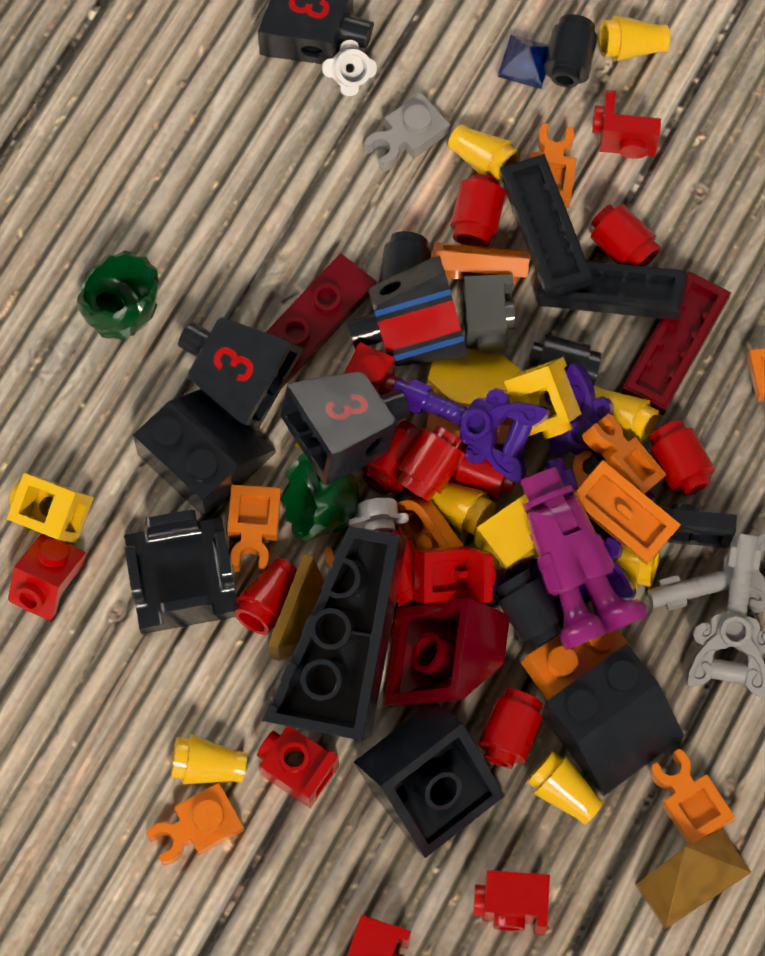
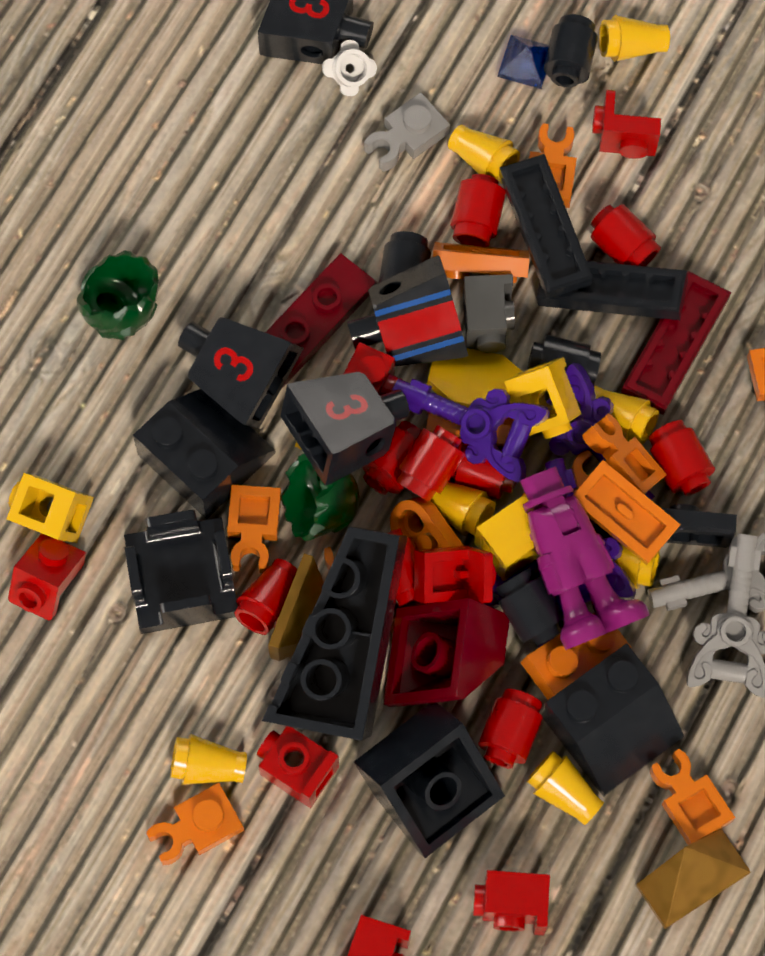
white plate [349,498,409,533] -> none

